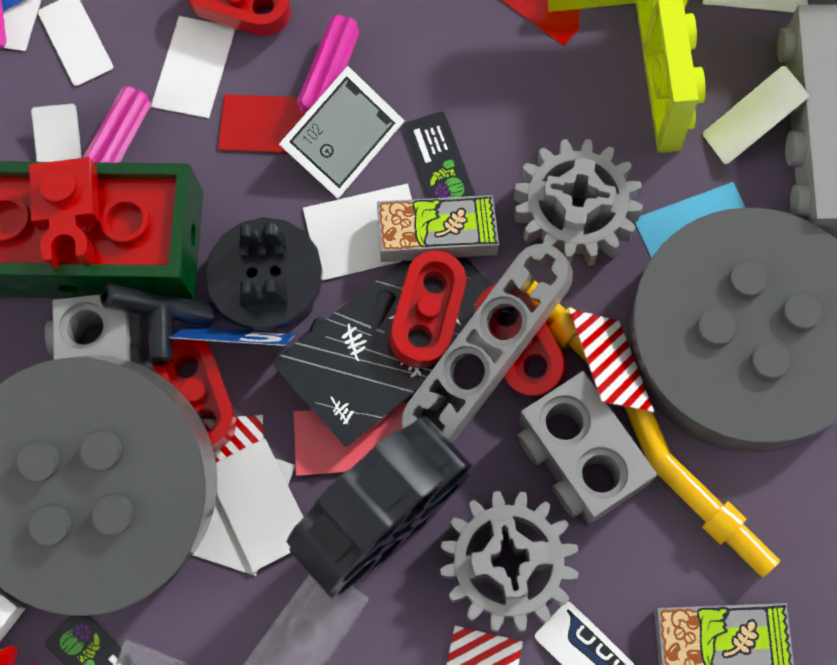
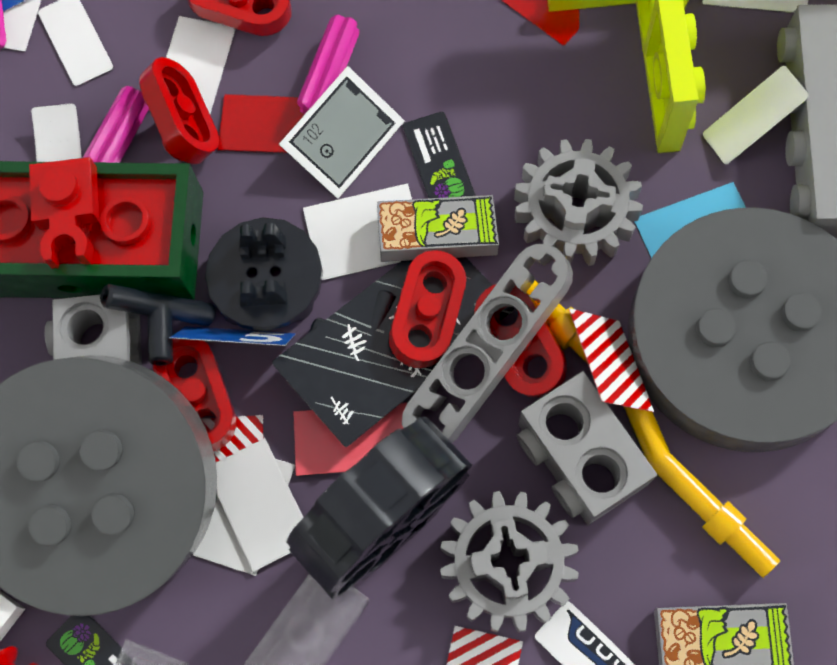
none -> red plate [139,57,219,164]

